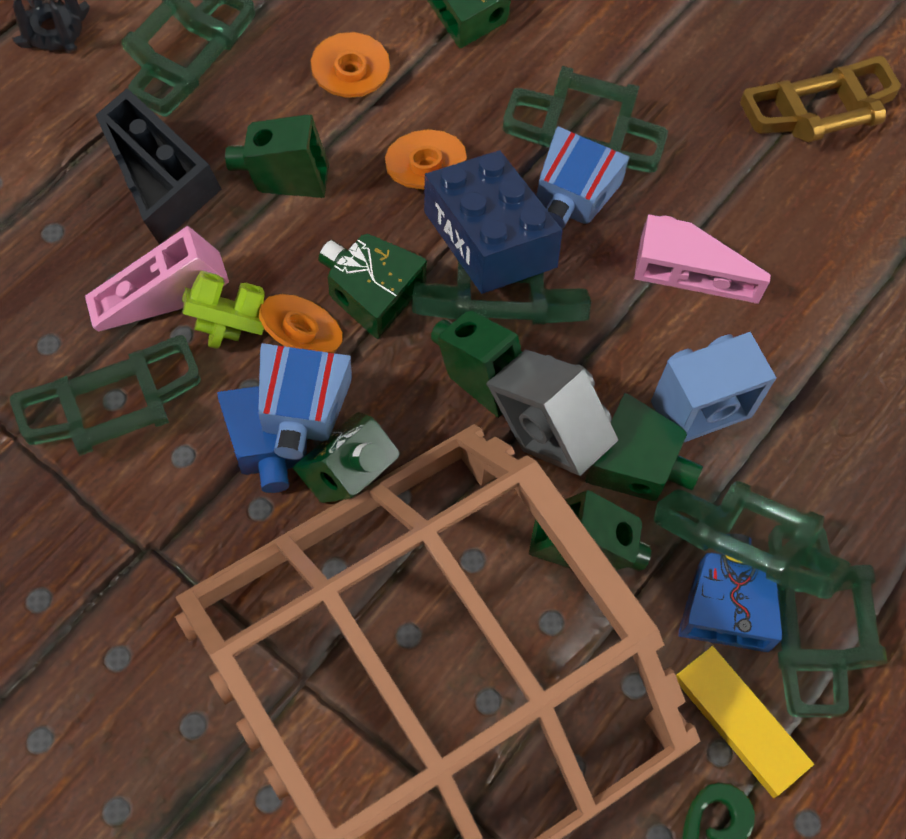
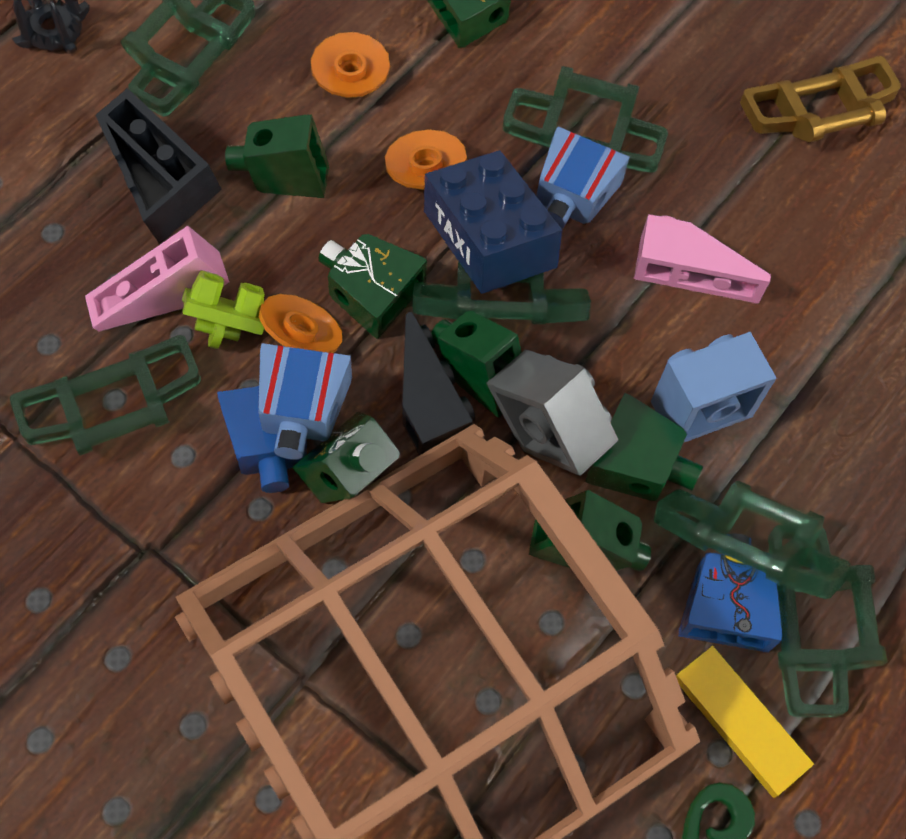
none -> black slope [402,312,476,456]

